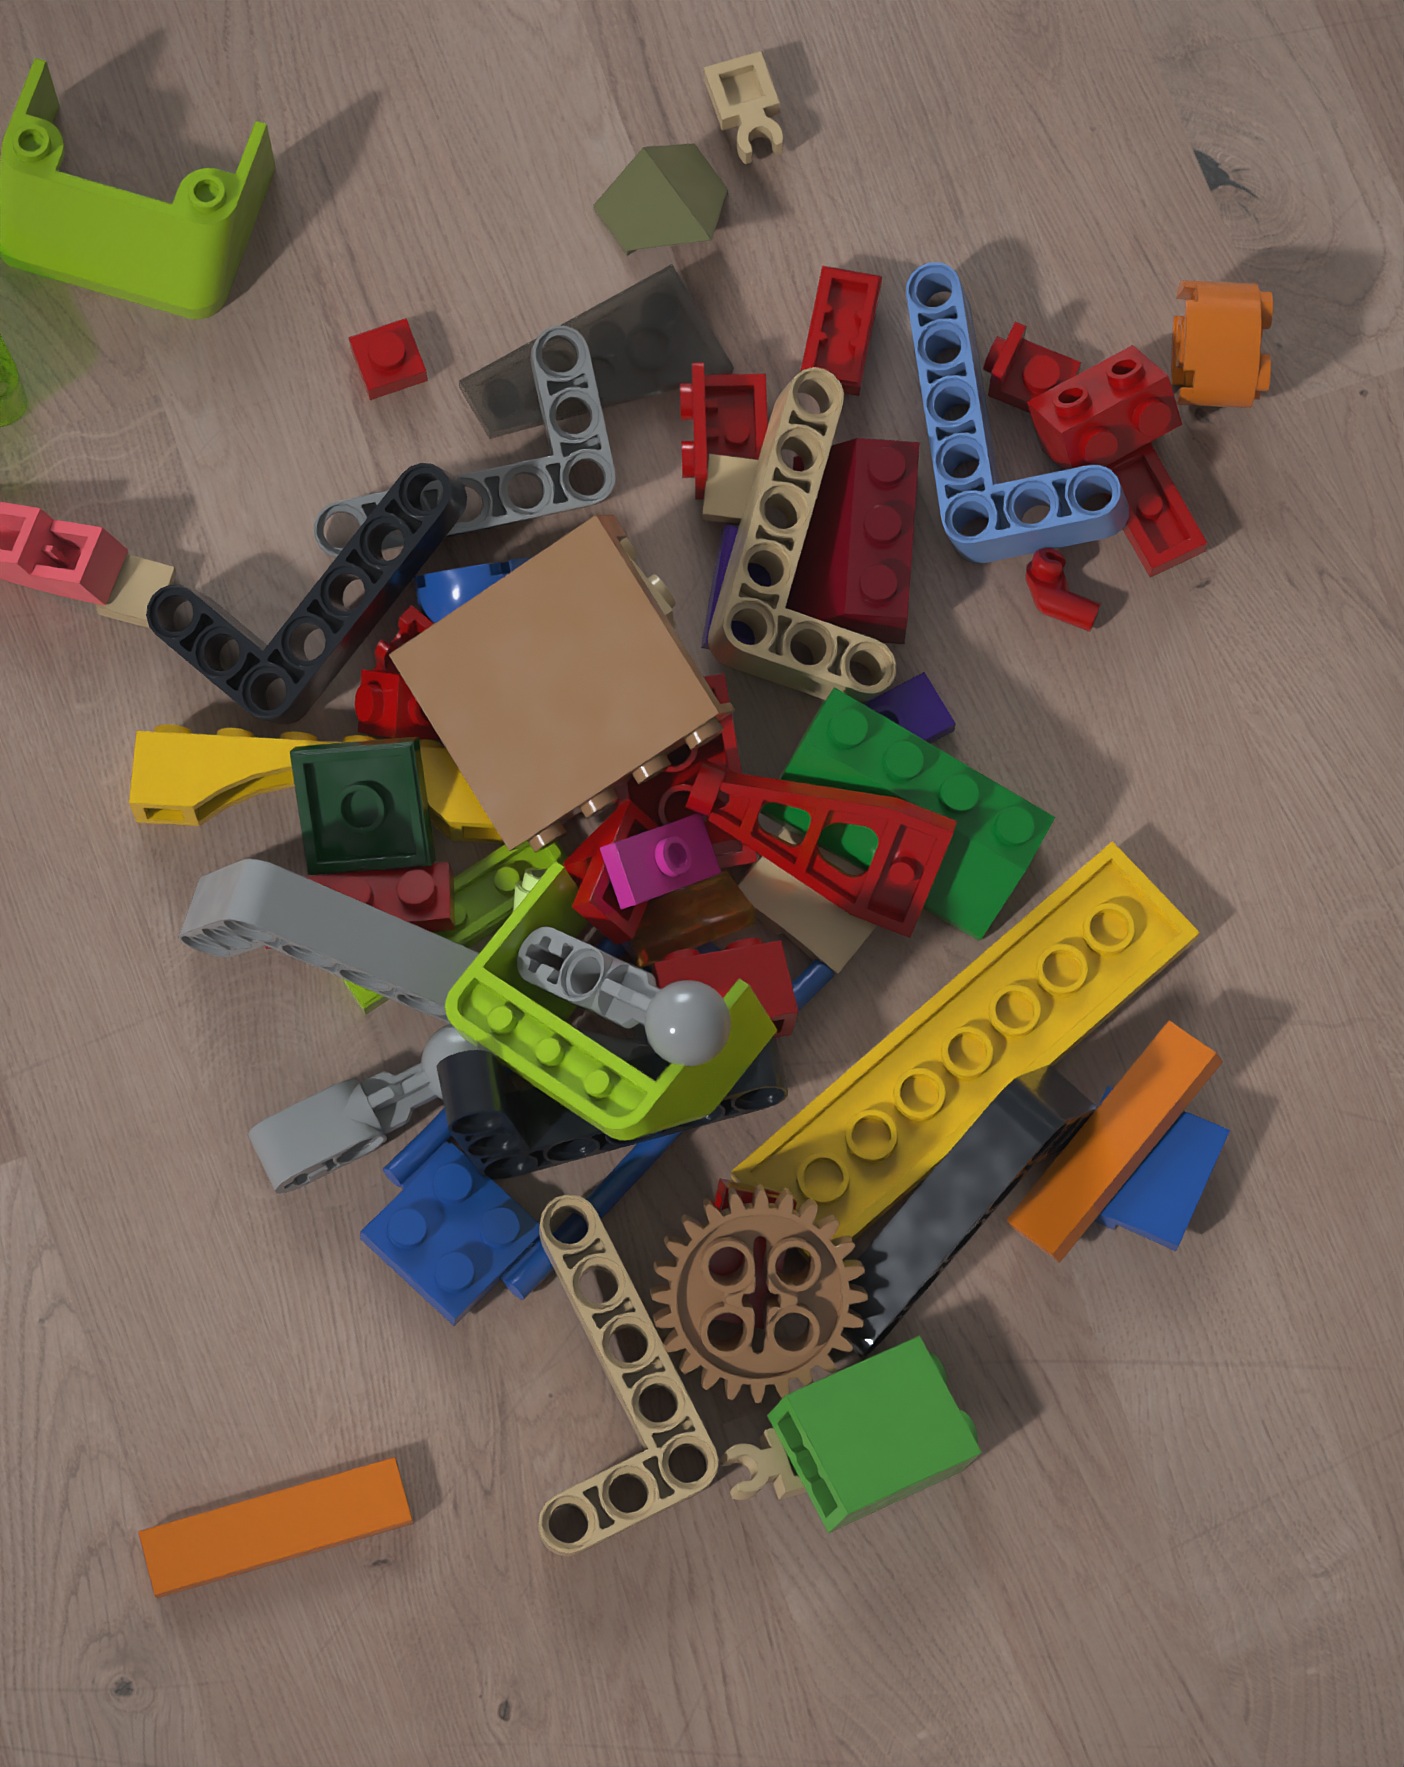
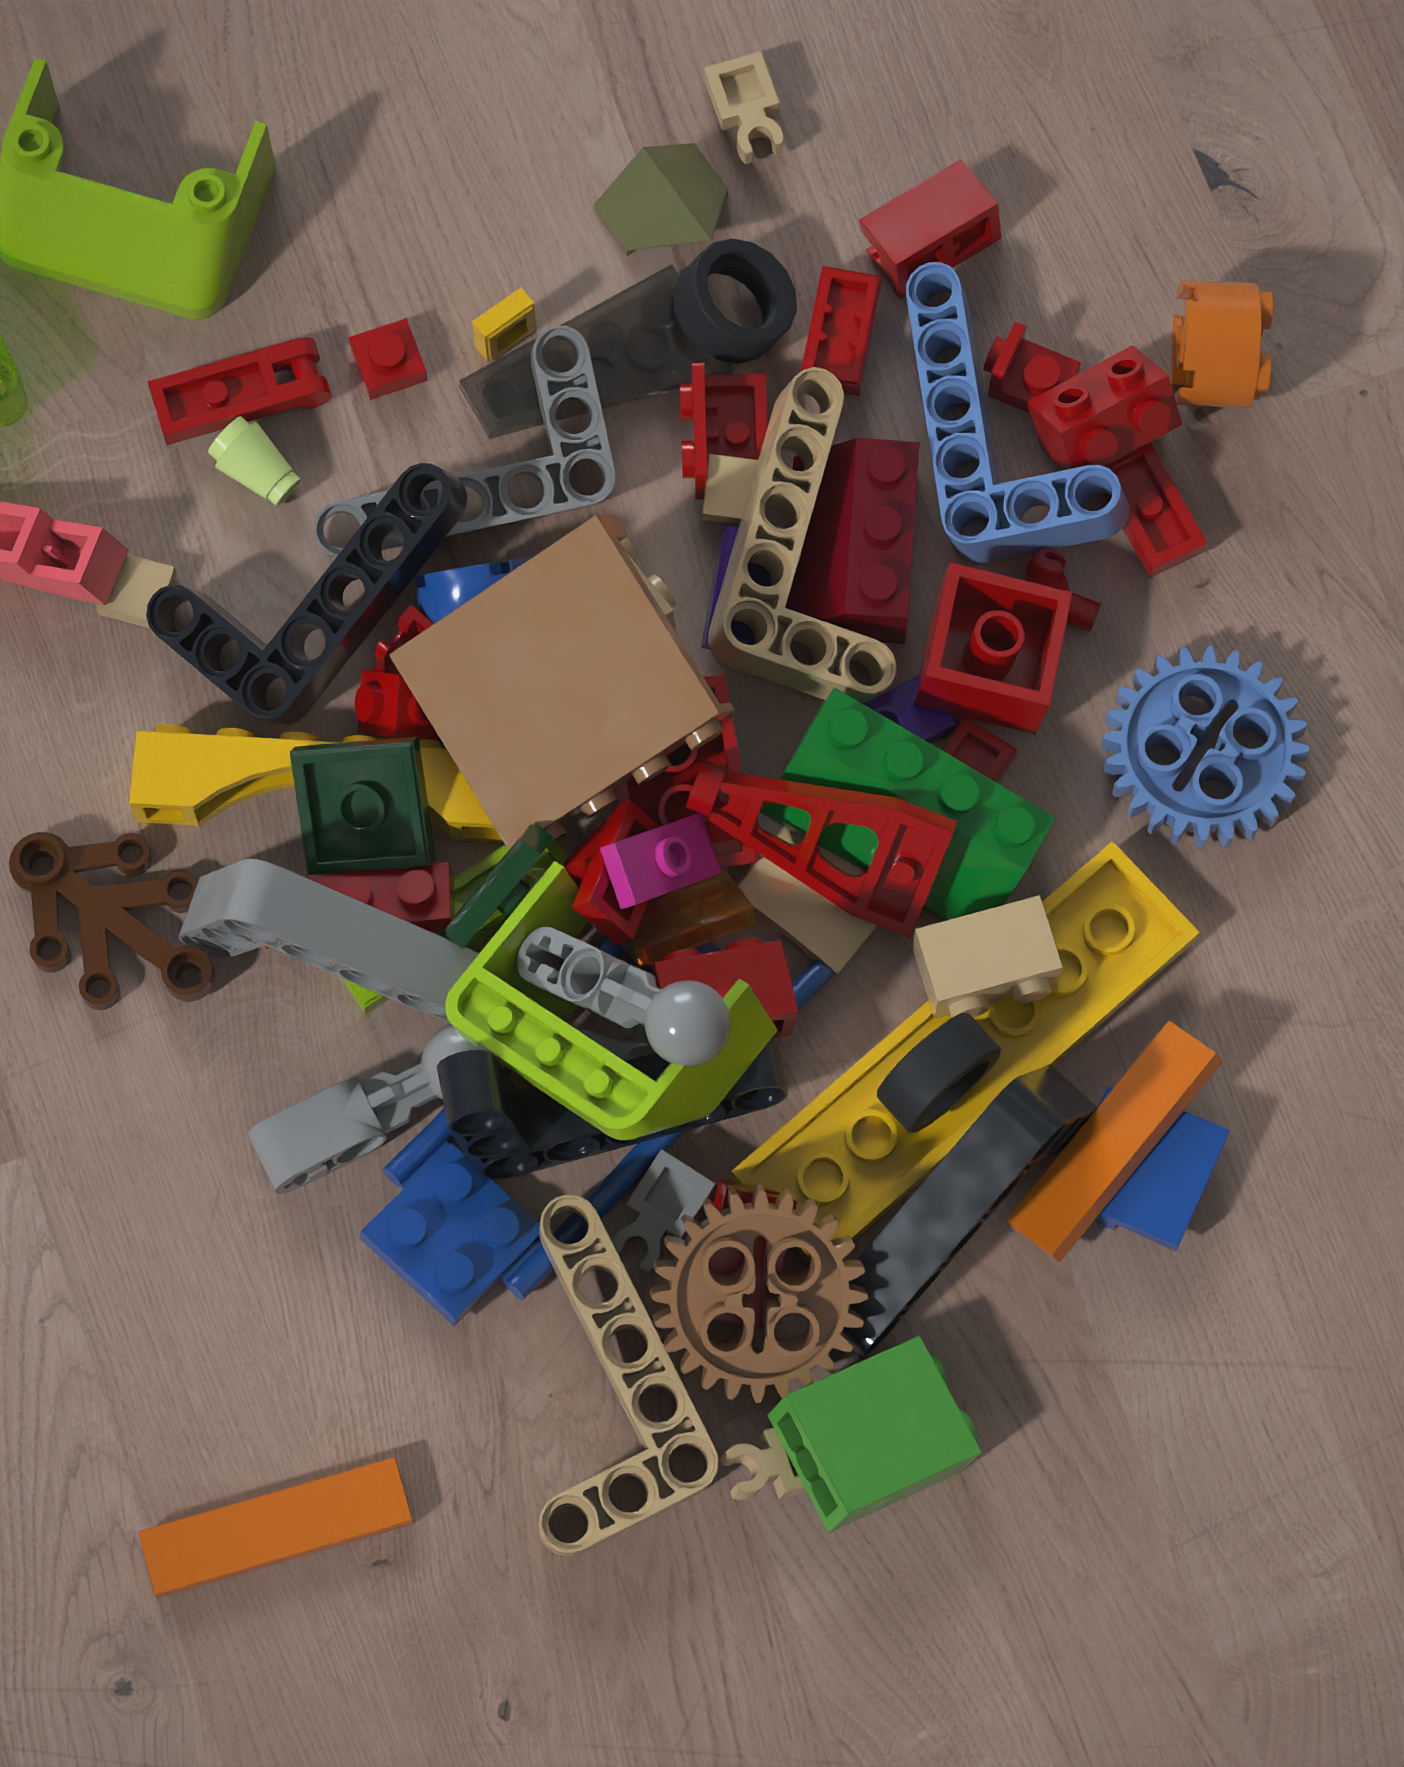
none -> reddish brown plant [9,832,215,1010]
none -> red plate [147,337,332,446]
none -> yellowish green cone [208,416,301,507]
none -> dark green plate [445,823,553,949]
none -> yellow tile [472,287,536,362]
none -> light grey plate [612,1149,718,1275]
none -> black tyre [673,238,797,364]
none -> red hinge [859,159,1002,299]
none -> black tyre [877,1013,1001,1133]
none -> tan brick [912,895,1063,1019]
none -> red brick [913,562,1073,734]
none -> red tile [941,717,1017,783]
none -> medium blue gear [1101,646,1310,849]

